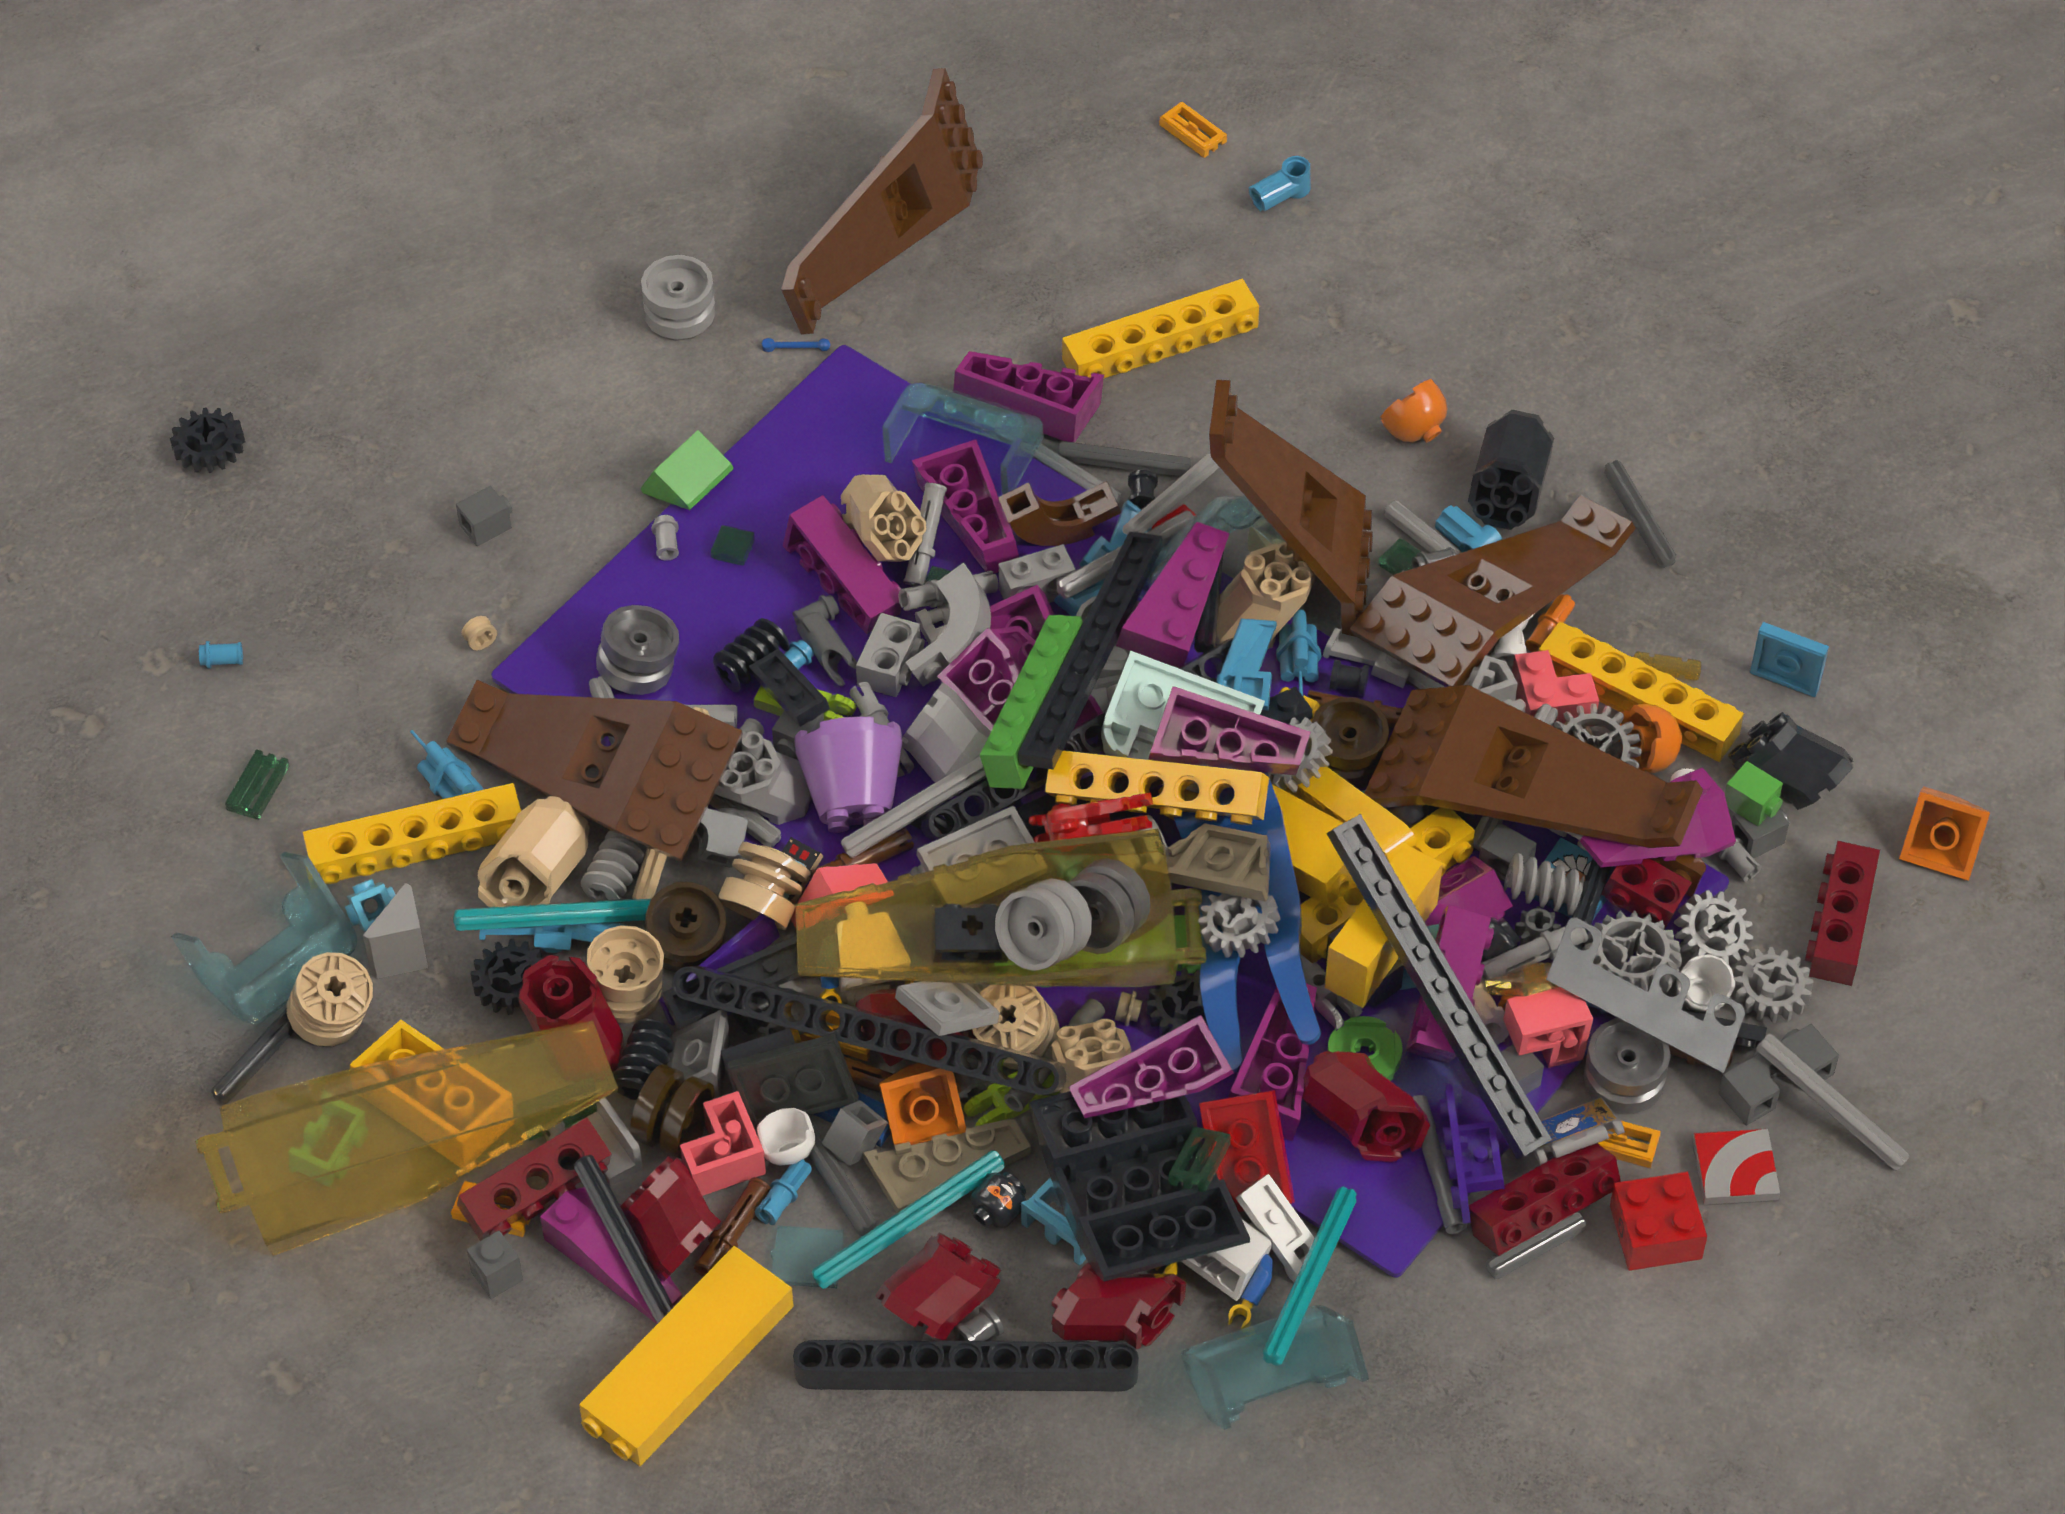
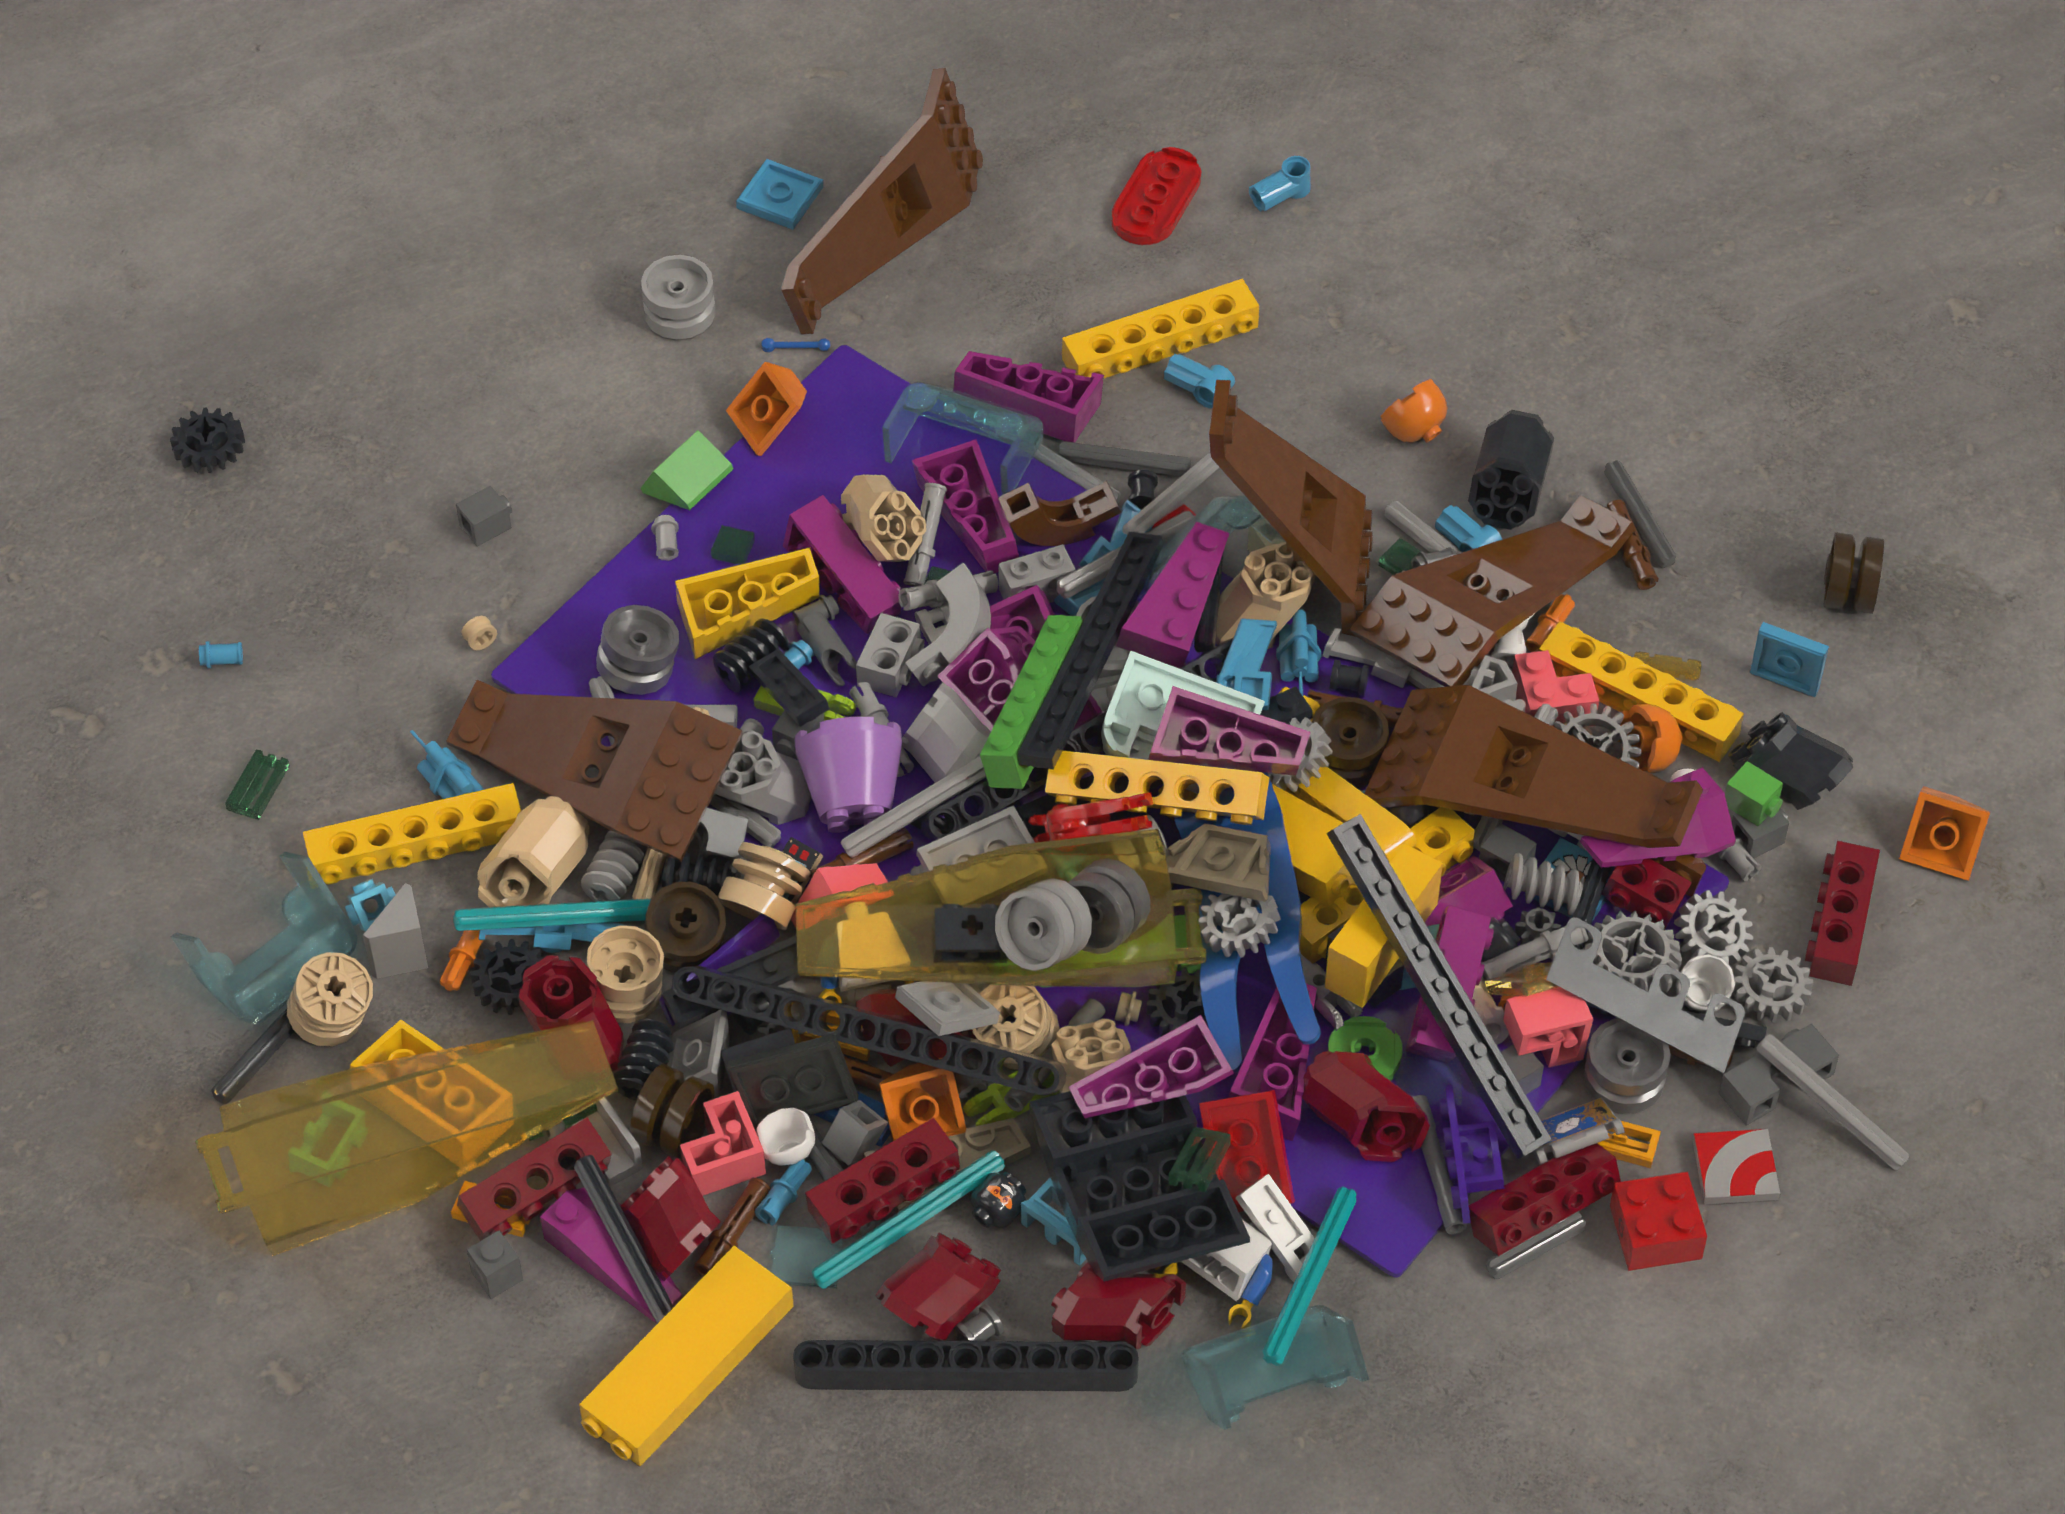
light orange tile [1159,102,1227,158] -> none
none -> orange axle [440,930,486,992]
none -> black piece [662,852,741,896]
none -> yellow wedge [675,548,819,659]
none -> orange slope [726,362,807,456]
none -> dark azure tile [736,159,824,230]
none -> dark red brick [805,1118,960,1244]
none -> red tile [1111,147,1202,245]
none -> dark azure piece [1164,354,1235,409]
none -> reddish brown pin [1605,499,1658,590]
none -> dark brown wheel [1824,532,1884,614]

